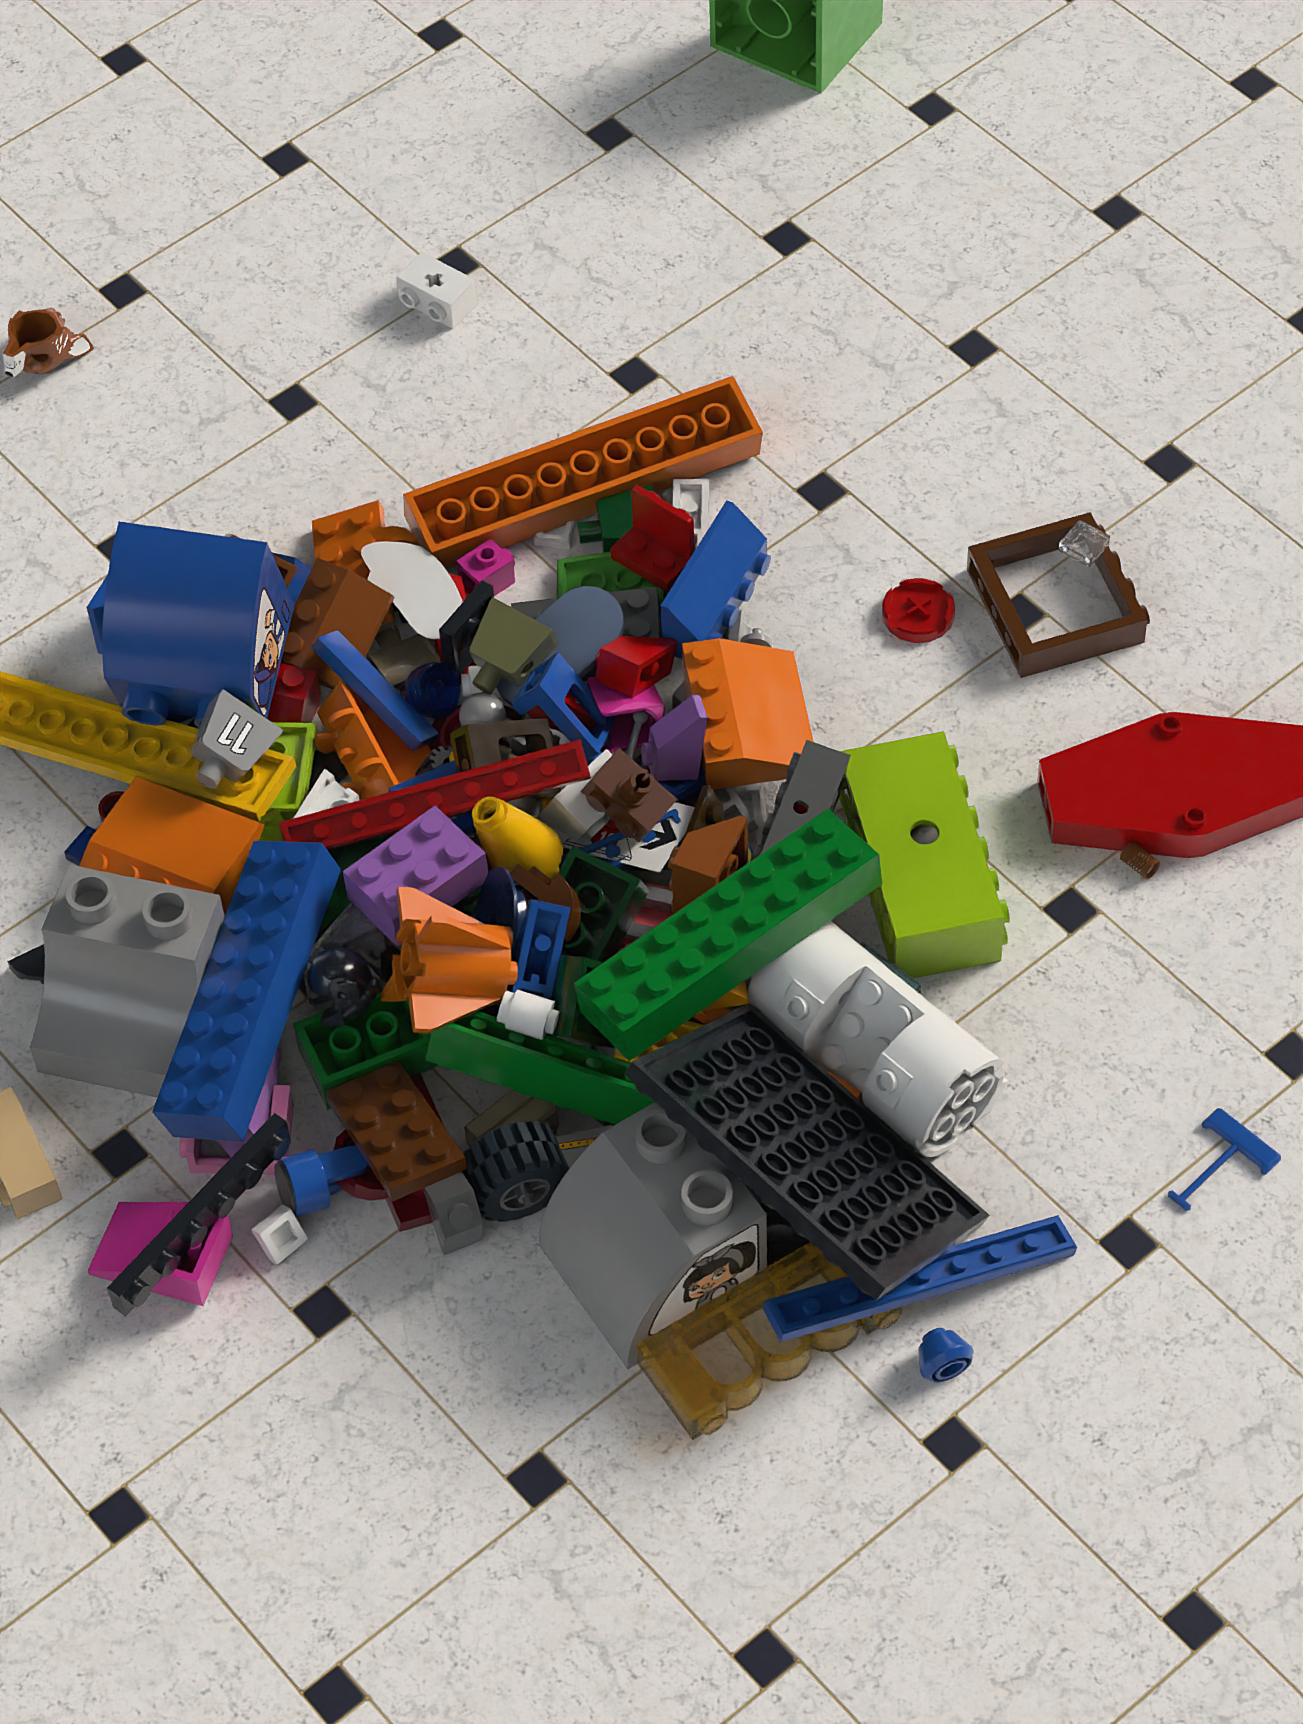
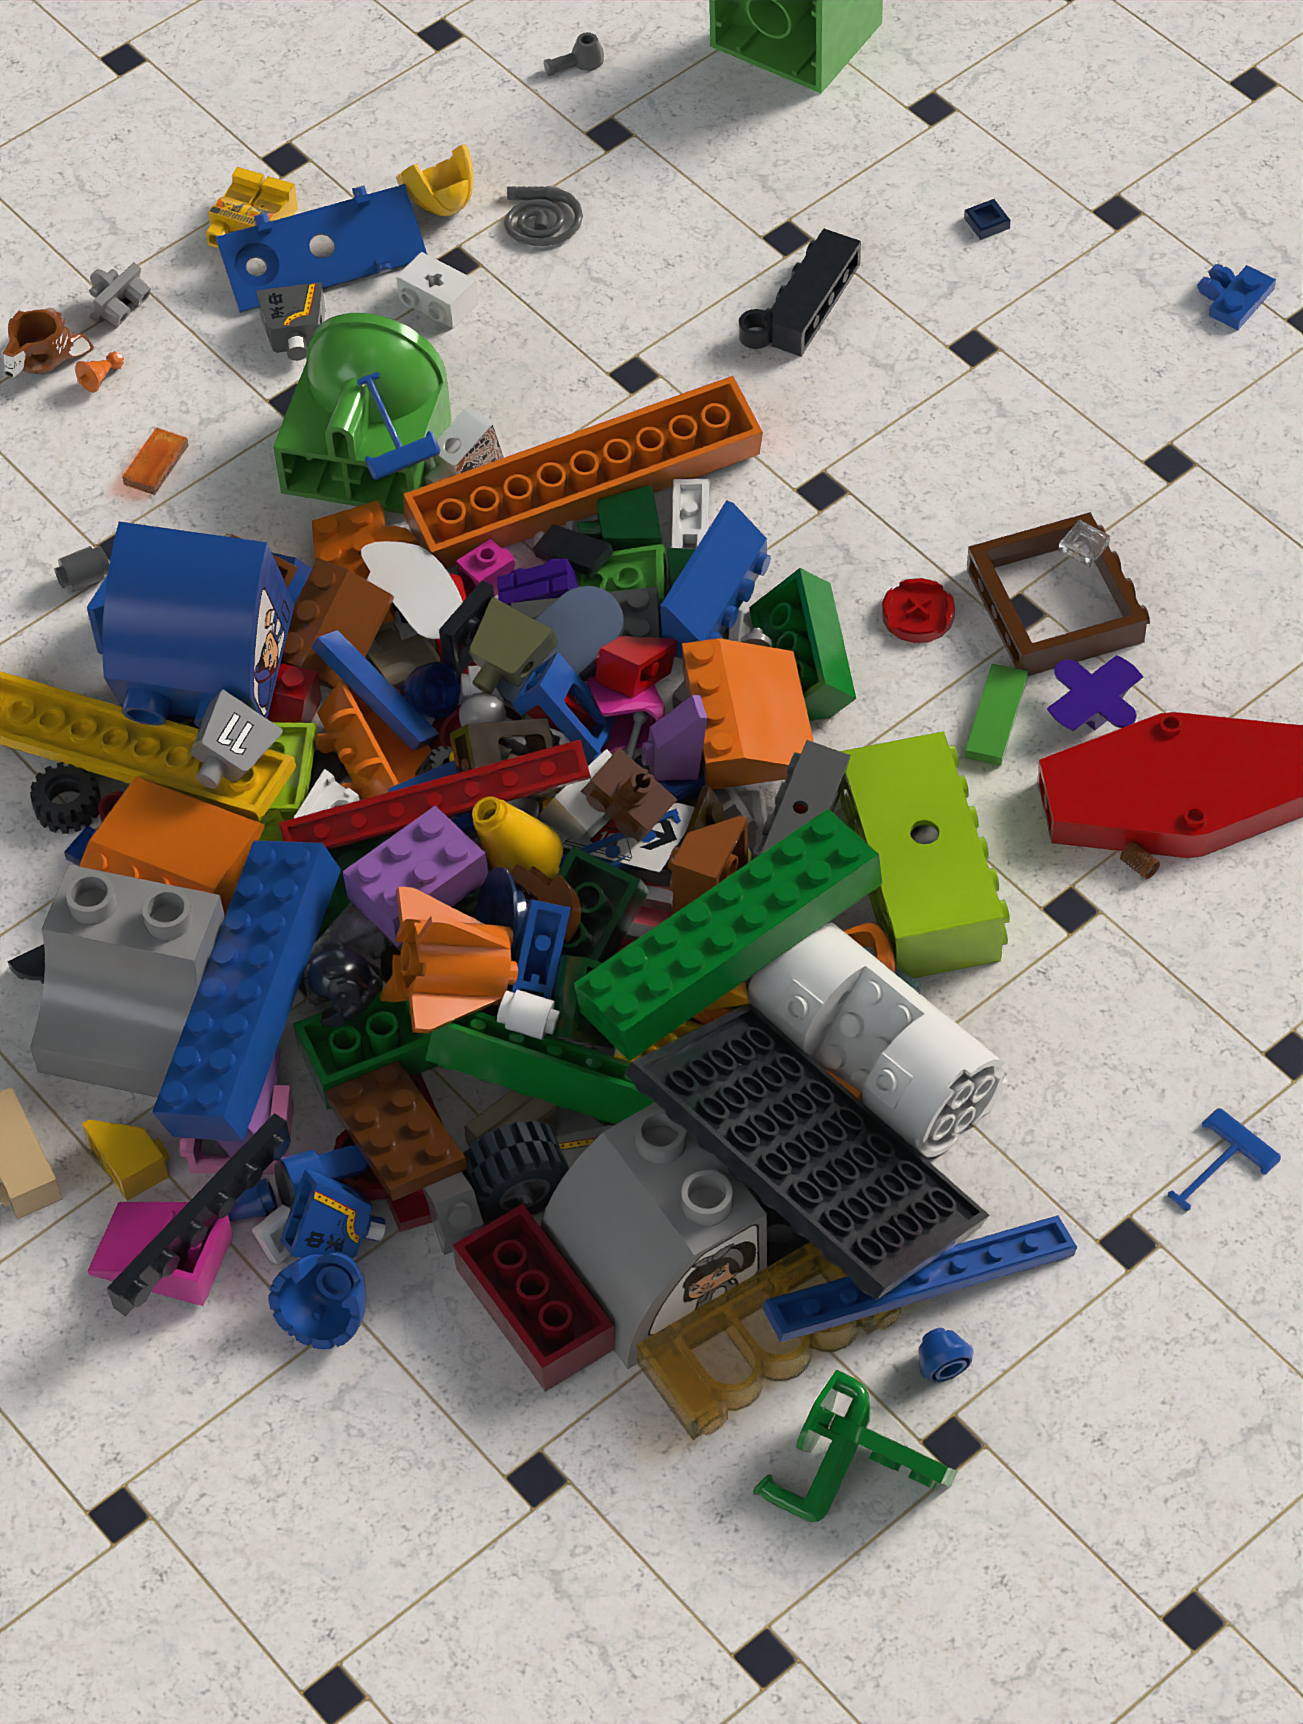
red bracket [610,485,695,593] -> none
none -> black tyre [30,762,101,834]
none -> dark grey brick [54,546,109,593]
none -> orange piece [75,351,124,393]
none -> yellow slope [82,1119,170,1201]
none -> light grey hips [89,262,151,327]
none -> clear orange tile [122,427,189,495]
none -> yellow hips [206,167,298,249]
none -> blue piece [216,184,428,313]
none -> blue cone [228,1178,278,1222]
none -> dark grey torso [256,282,326,361]
none -> blue hair [268,1252,366,1350]
none -> bright green piece [273,313,452,514]
none -> blue torso [280,1169,386,1259]
none -> blue piece [357,372,441,480]
none -> yellow hair [396,144,474,216]
none -> white torso [424,406,504,485]
none -> dark red brick [452,1204,616,1392]
none -> dark purple brick [497,558,579,607]
none -> dark grey piece [504,186,583,246]
none -> black tile [533,524,613,577]
none -> dark grey bar [543,32,604,76]
none -> black hinge [739,228,861,357]
none -> green slope [749,568,857,721]
none -> green plate [753,1370,958,1523]
none -> orange hair [844,921,896,973]
none -> dark blue tile [964,199,1011,240]
none -> bright green tile [965,664,1028,766]
none -> dark purple piece [1047,655,1143,732]
none -> blue hinge [1197,263,1276,330]

